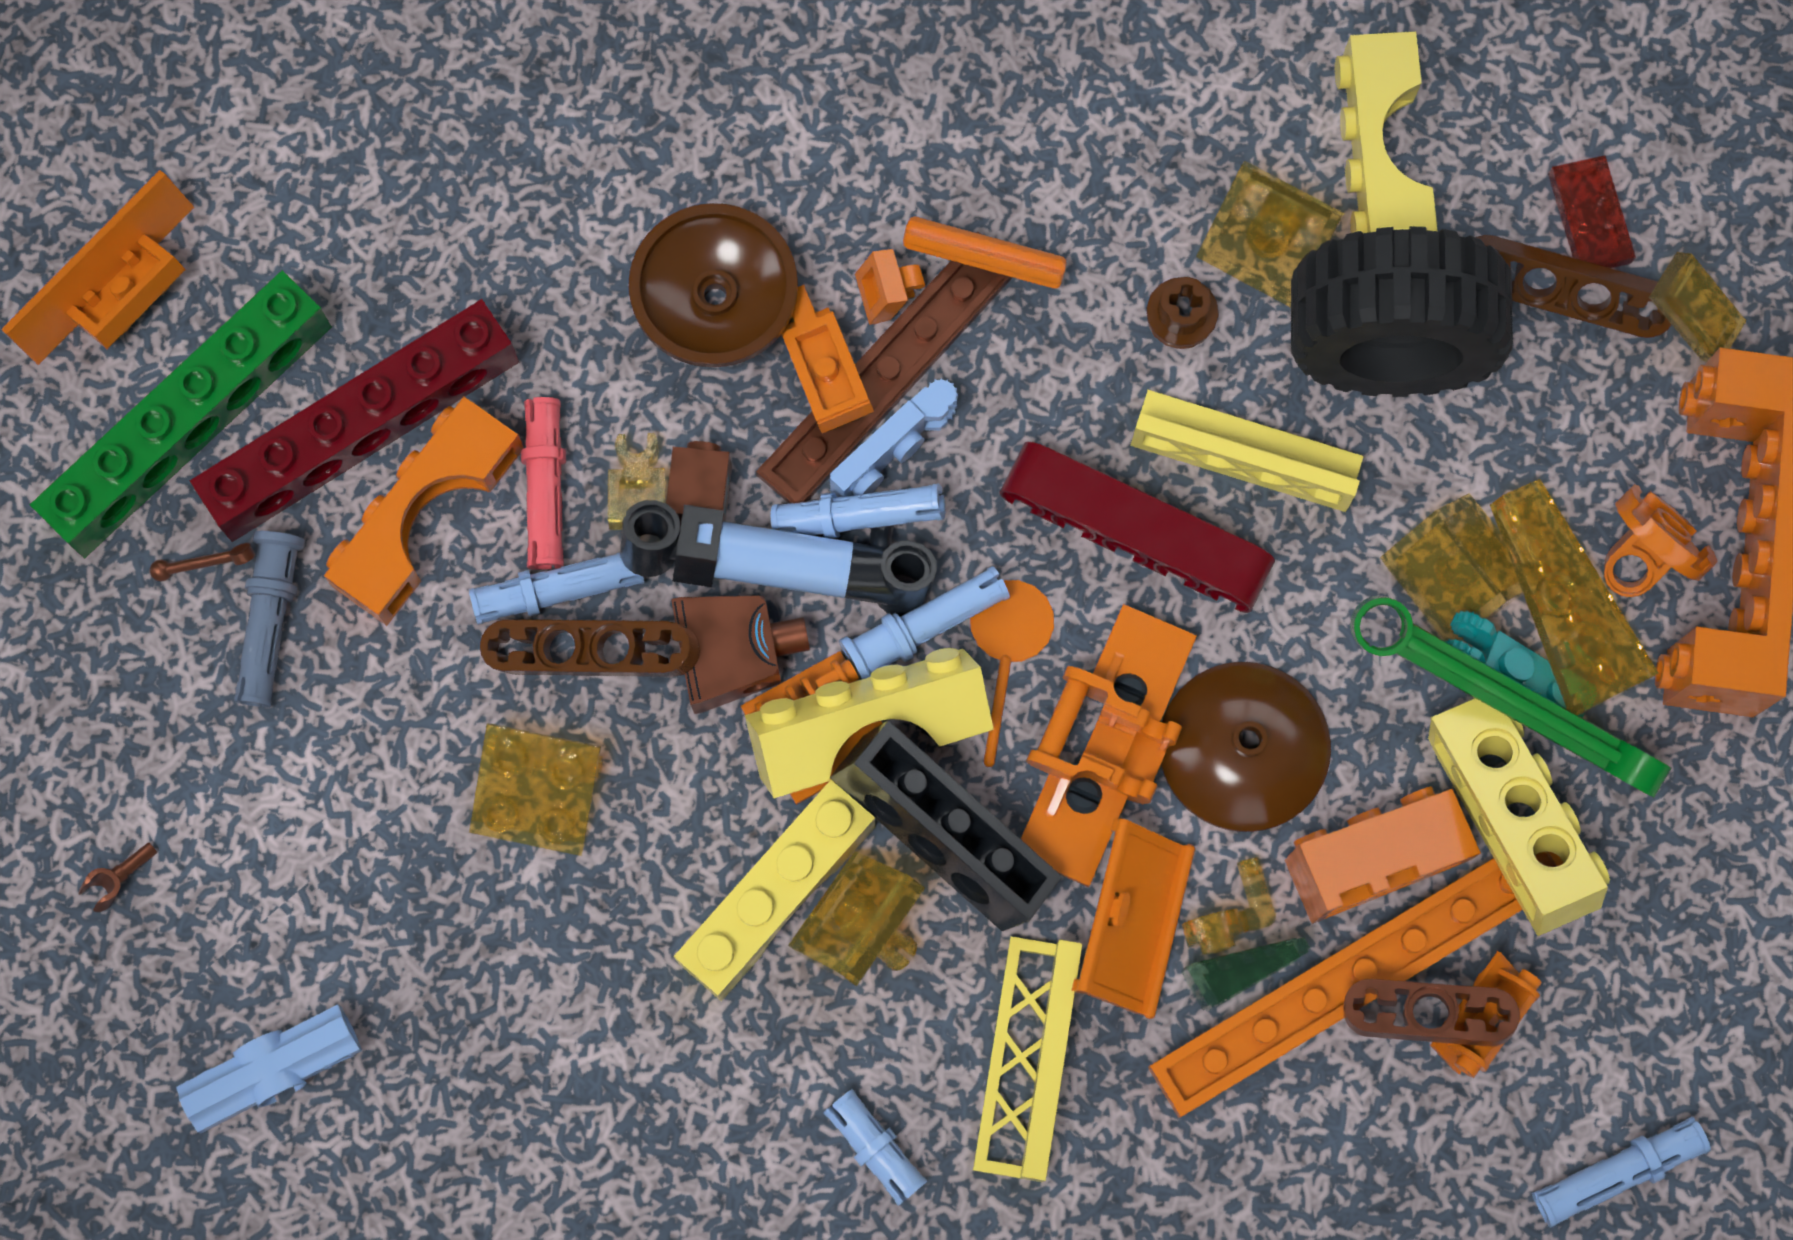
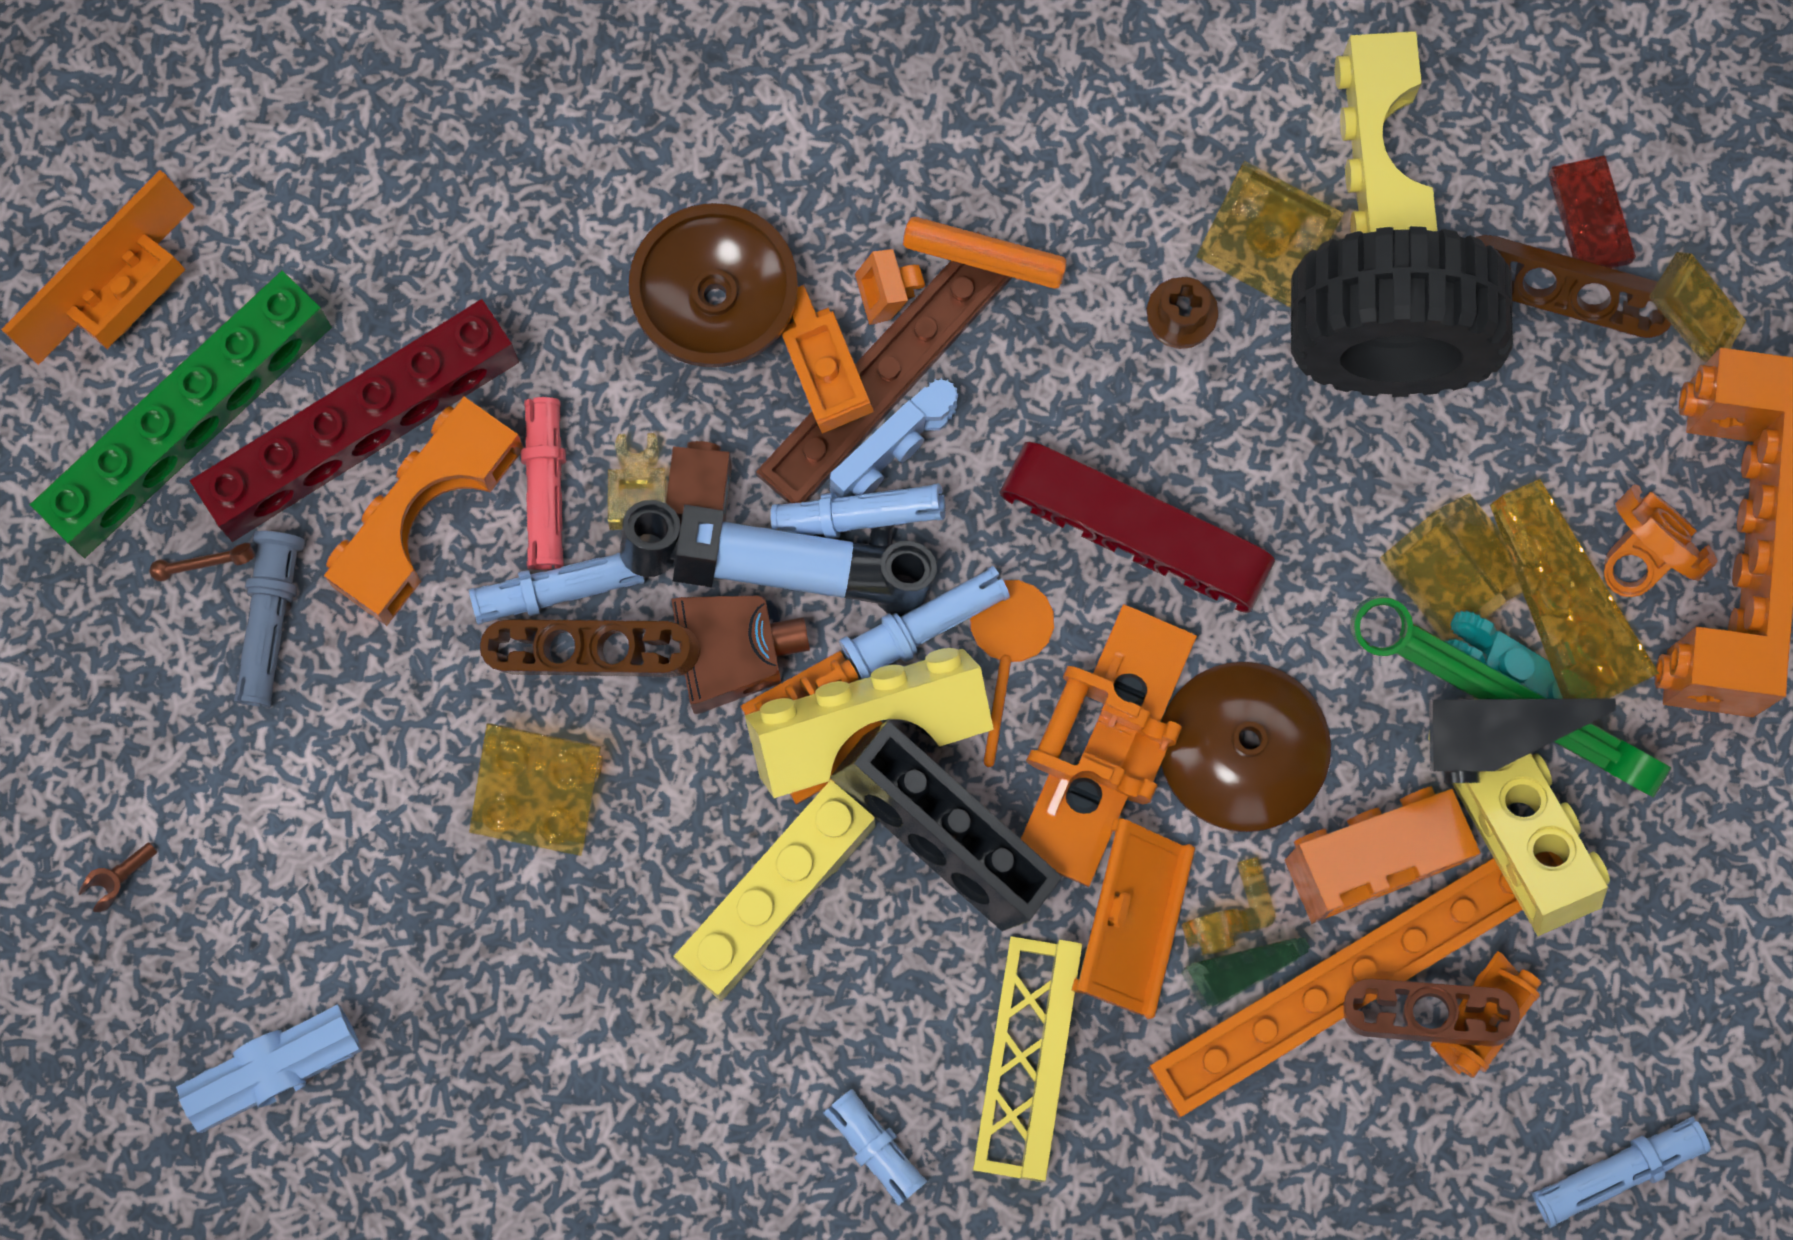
clear yellow tile [788,851,925,986] -> none
light yellow fence [1130,390,1364,512] -> none
none -> black slope [1429,698,1616,783]

